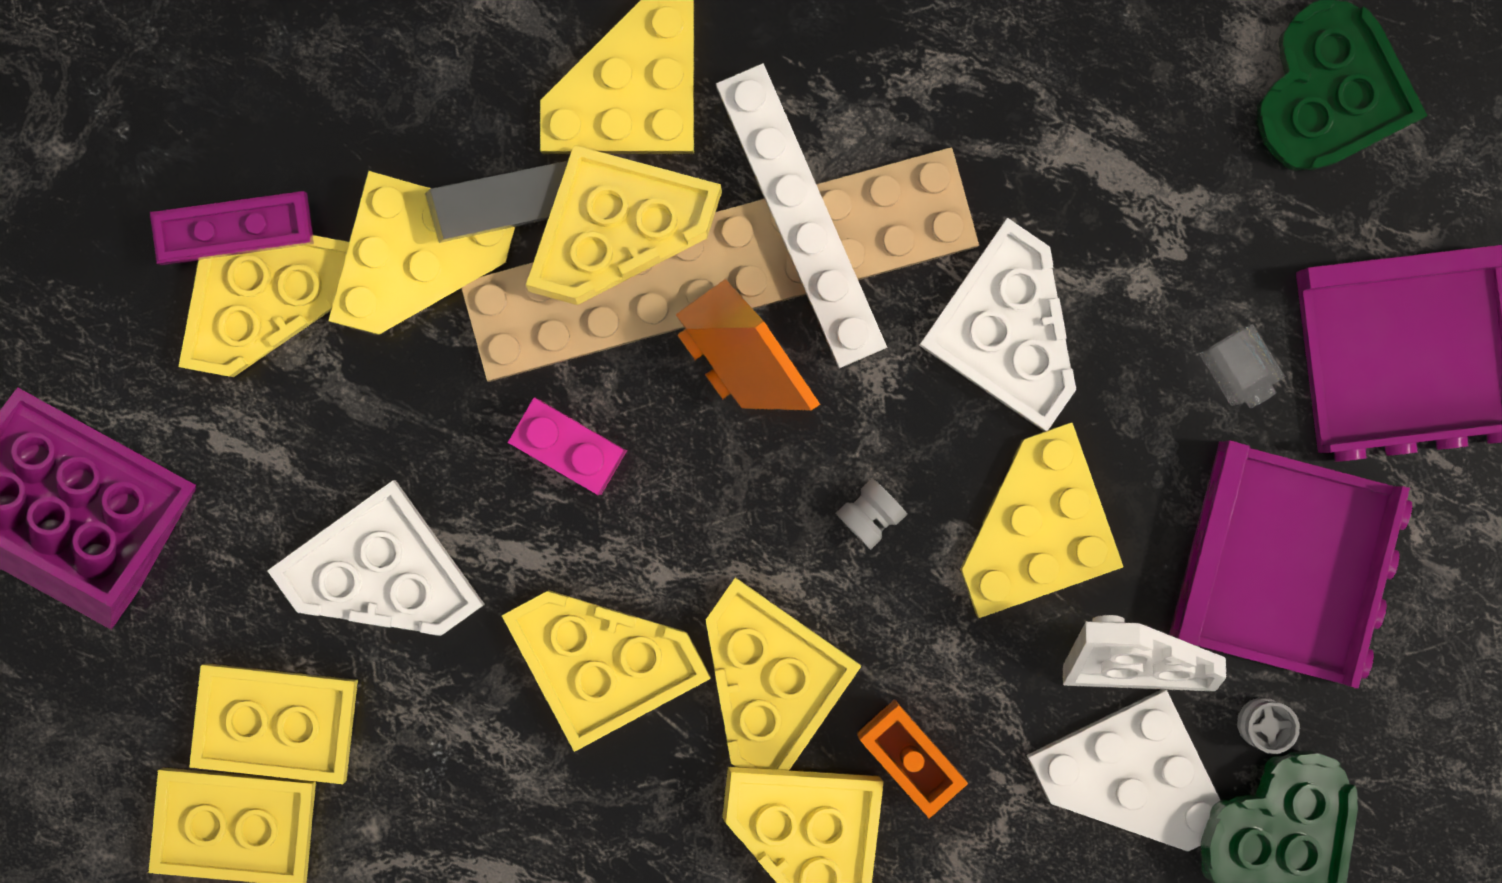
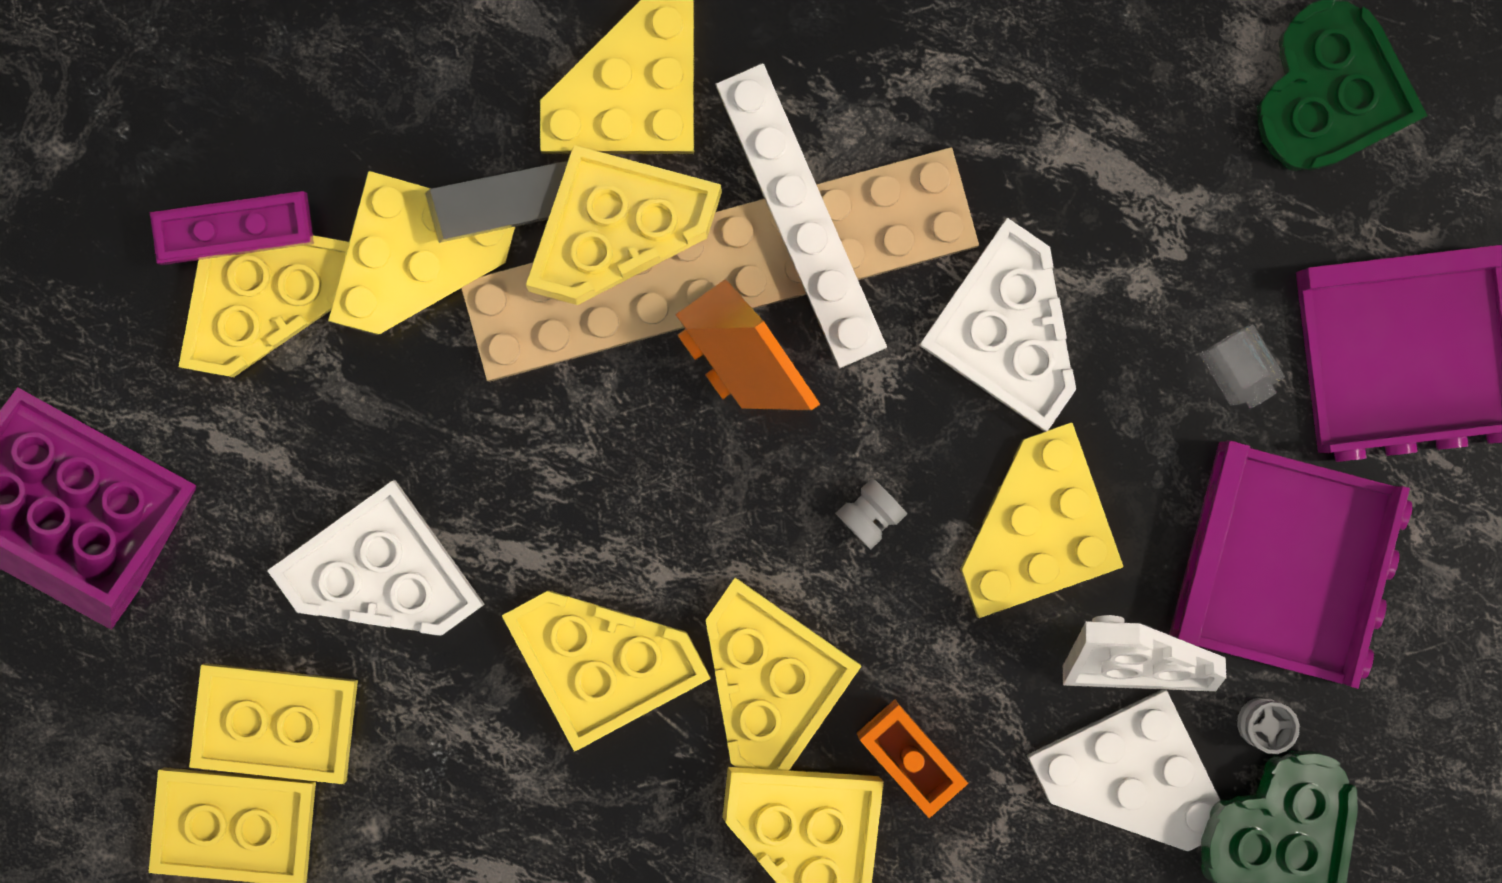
dark pink brick [508,398,627,495] -> none

